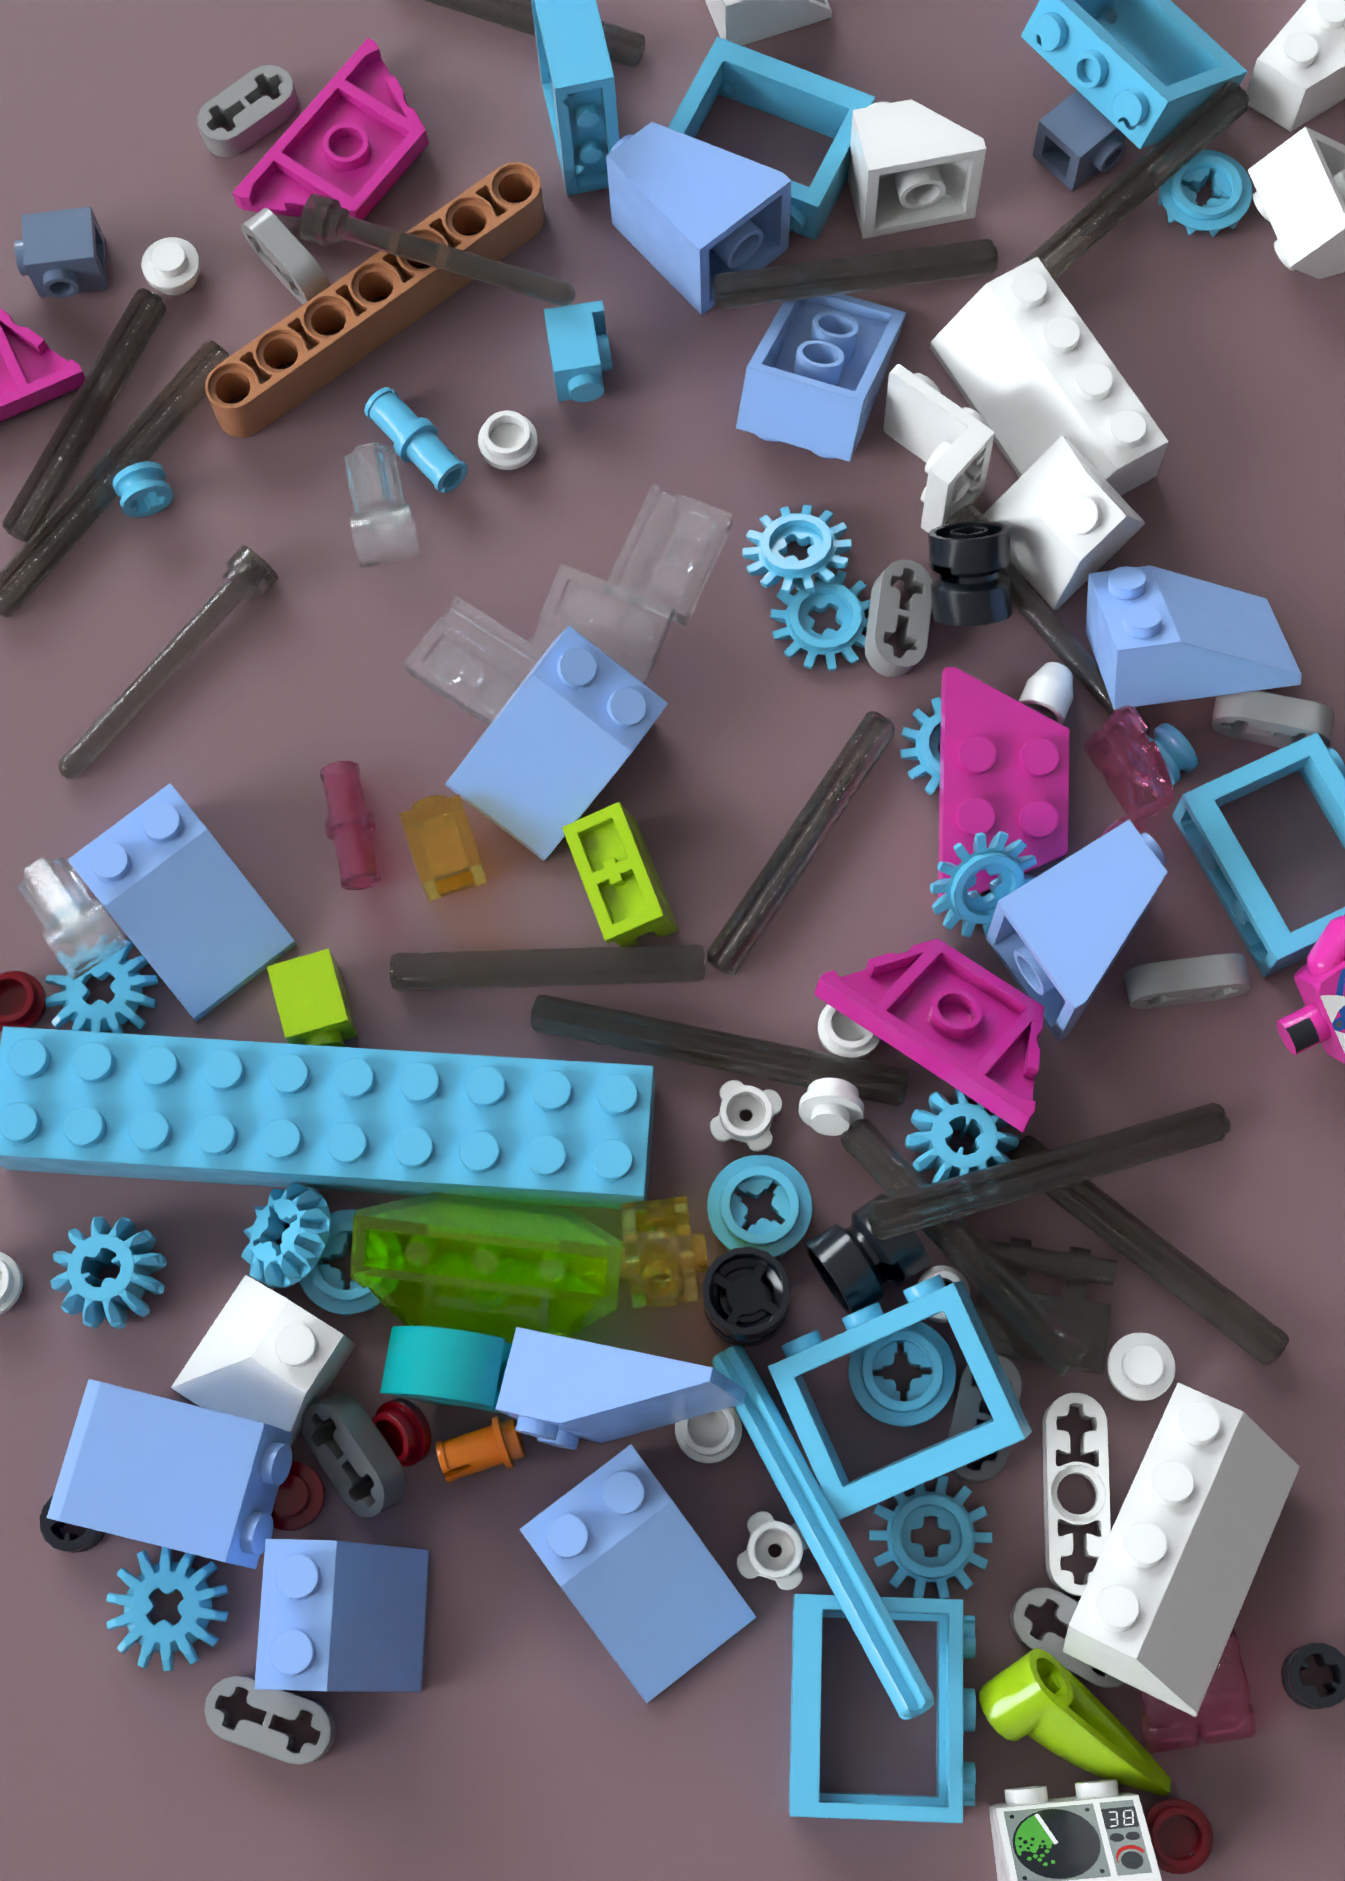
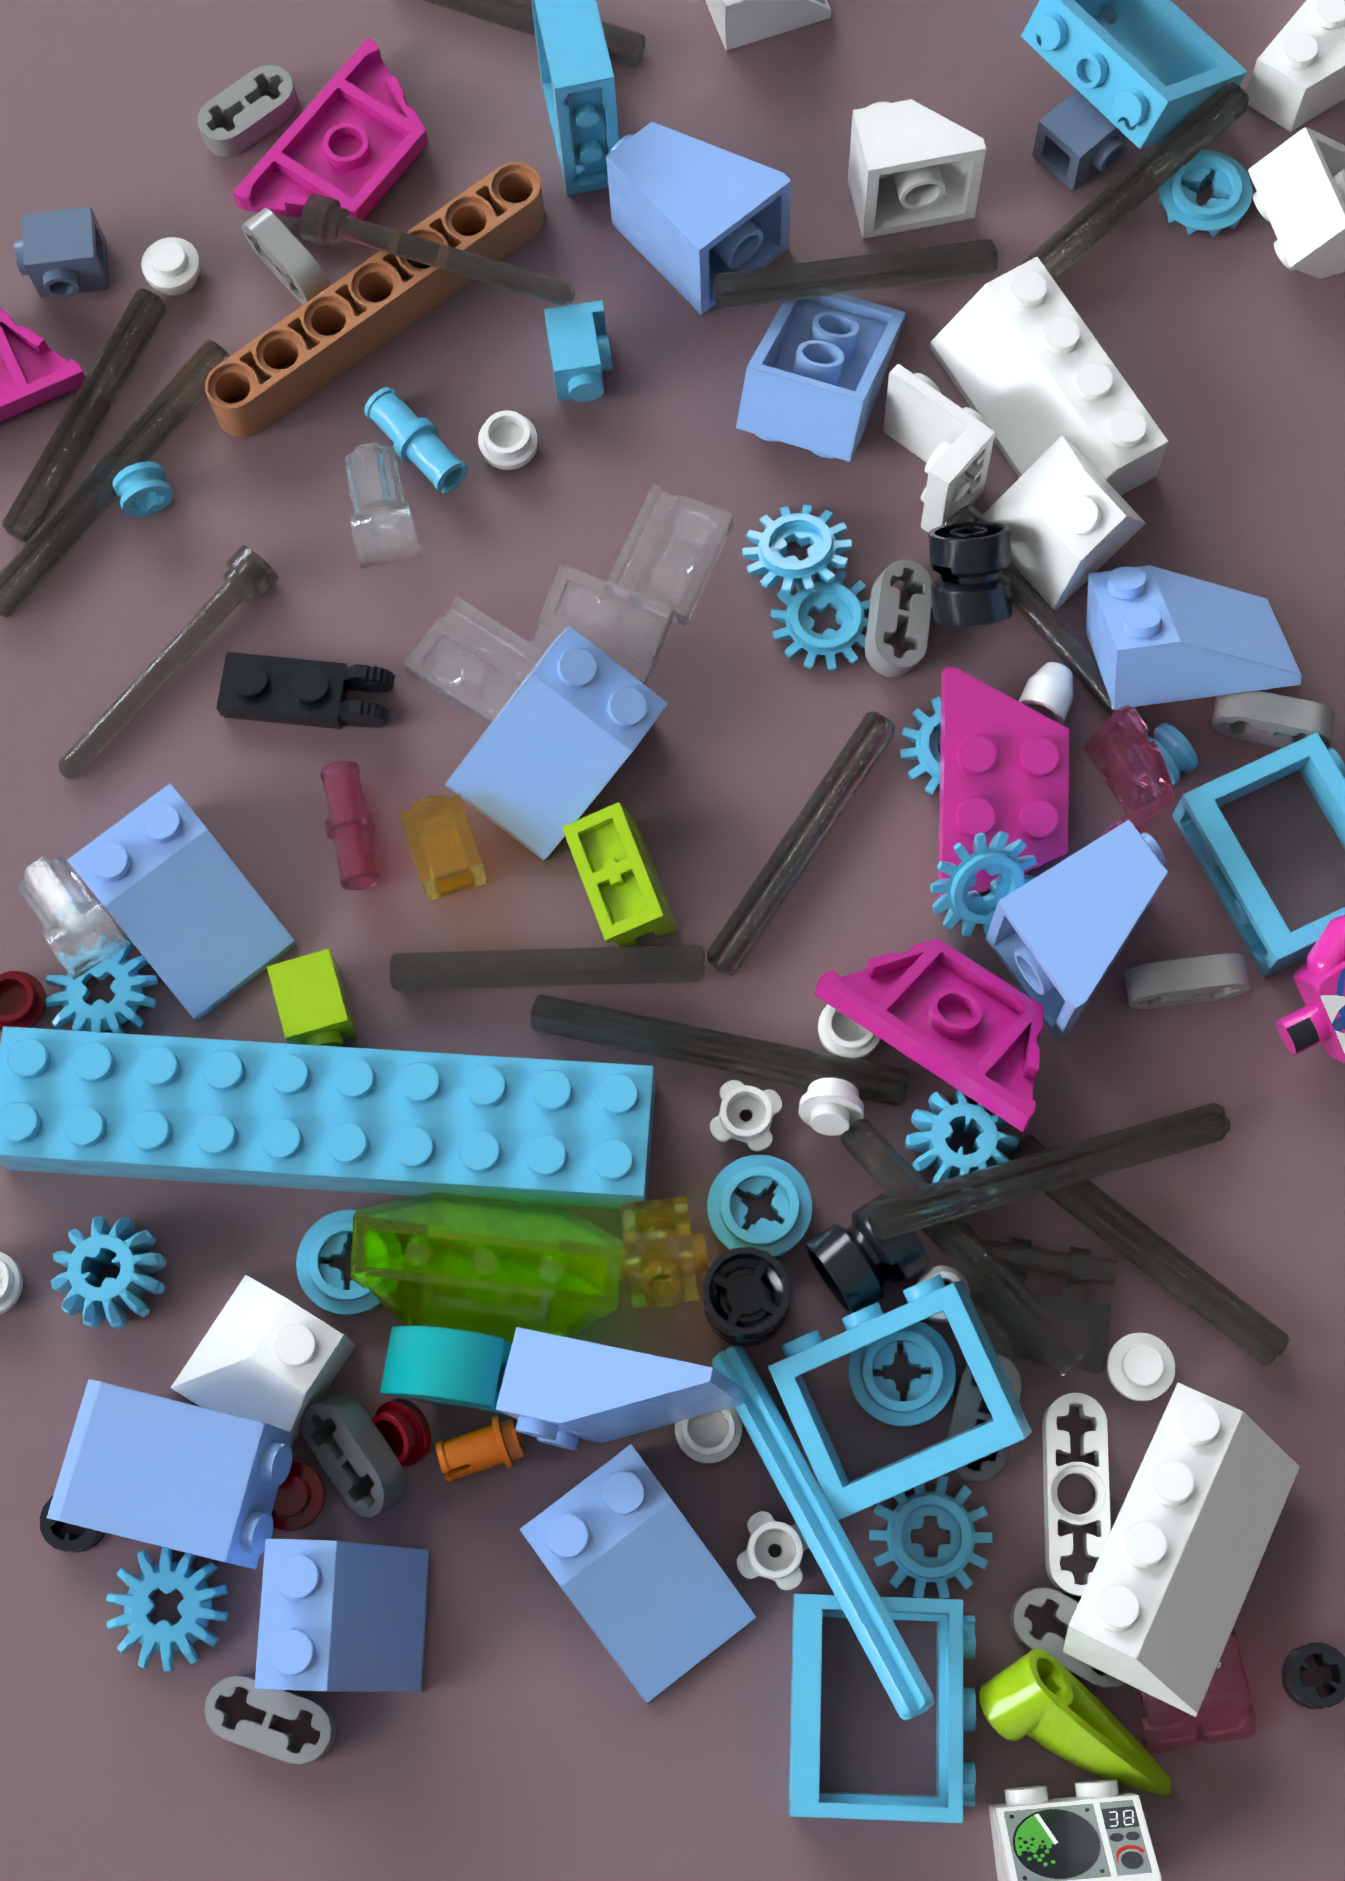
medium azure gear [241,1182,331,1288] -> none
medium azure window [668,37,875,240] -> none
dark red plate [1145,1798,1213,1874] -> none
none -> black hinge [216,652,395,729]

